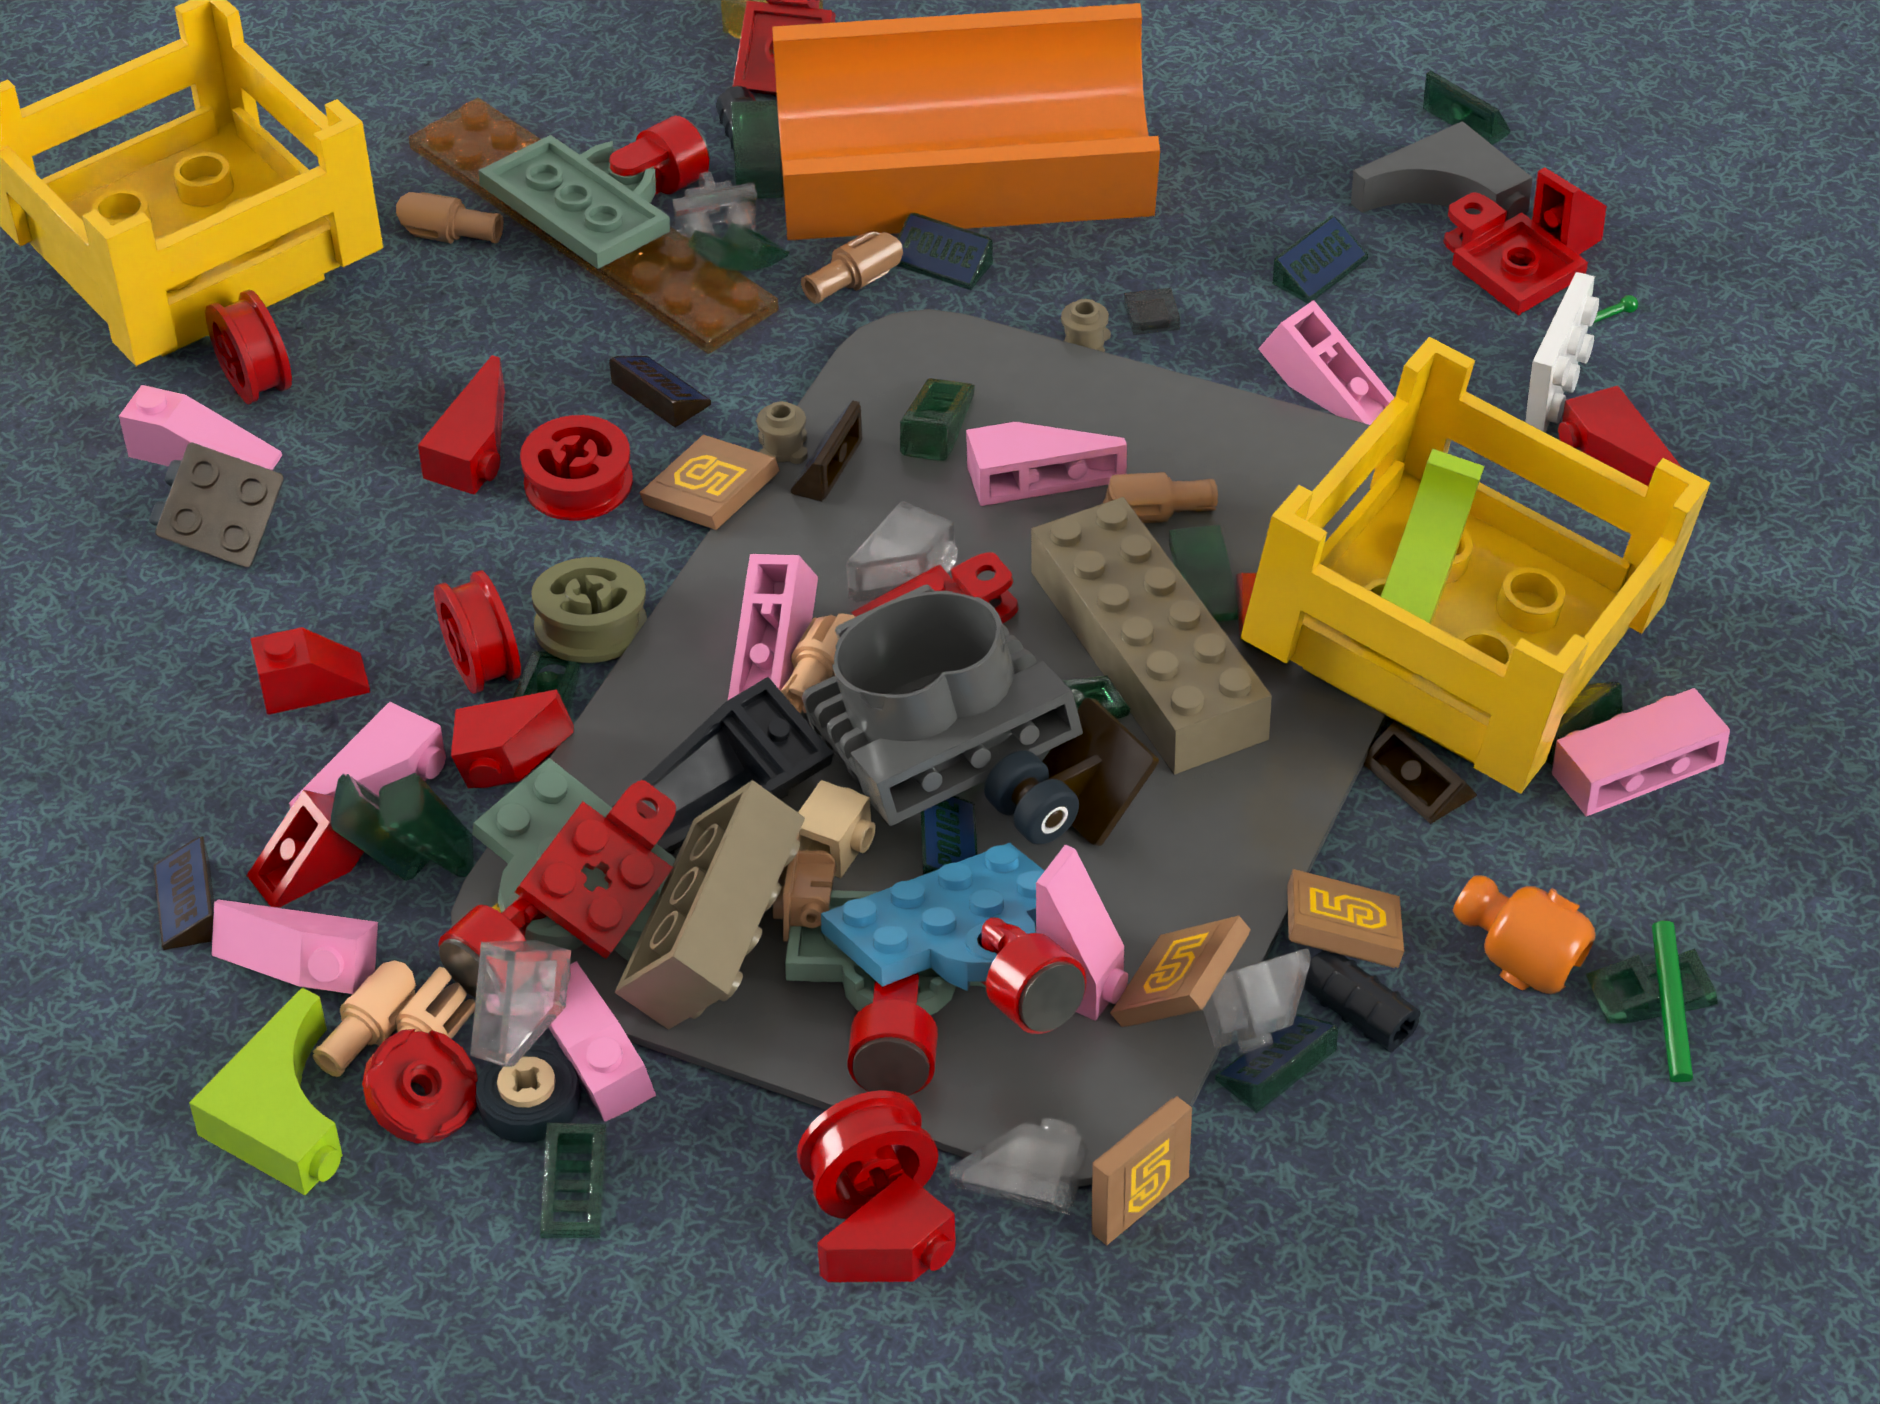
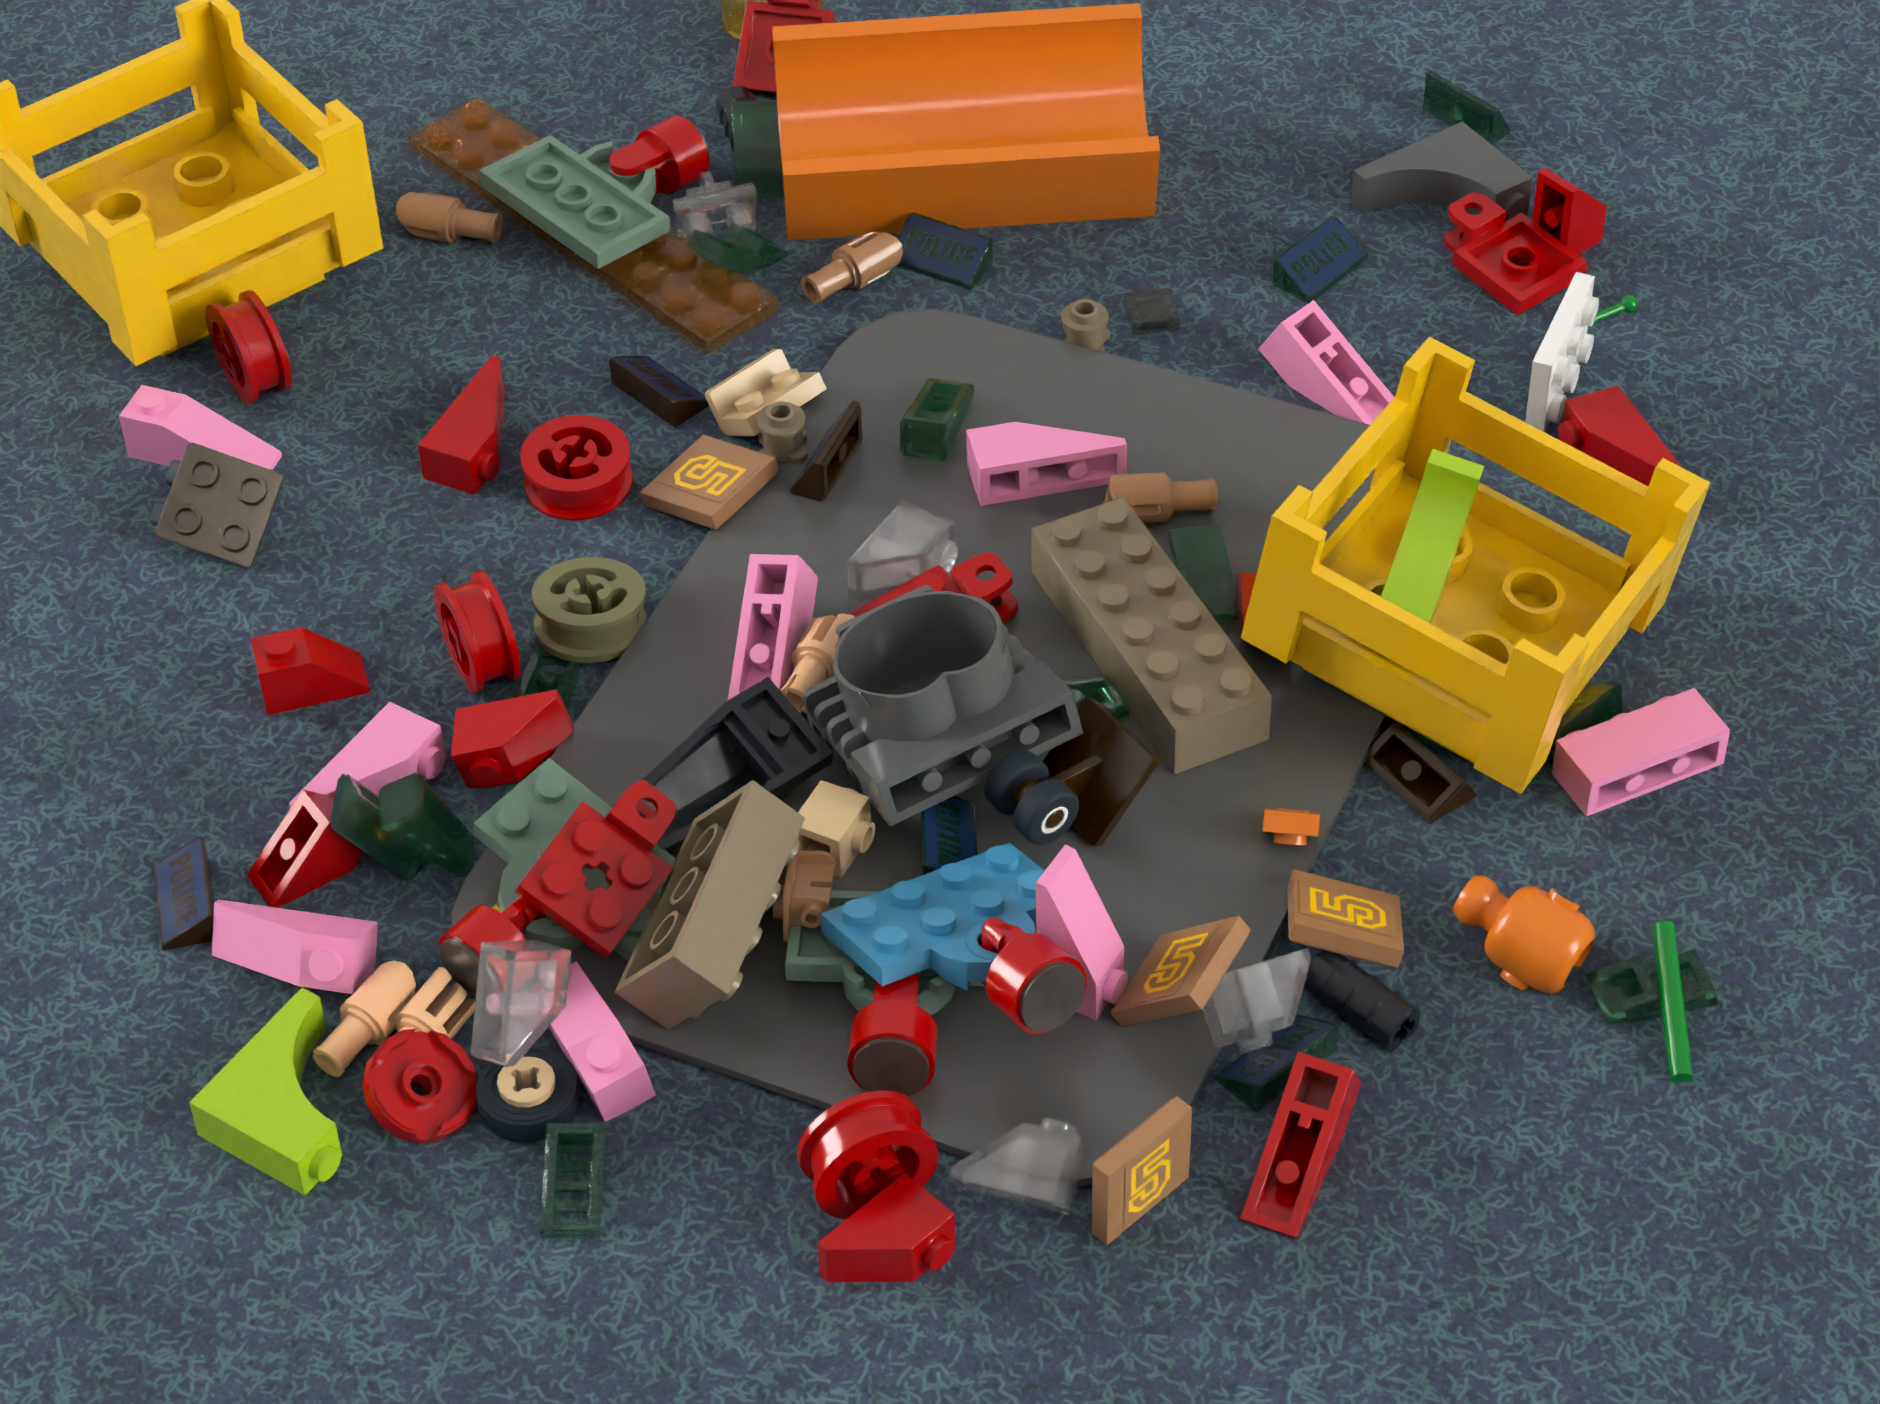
none -> tan bracket [705,349,827,436]
none -> red slope [1240,1052,1361,1239]
none -> orange plate [1262,807,1321,845]

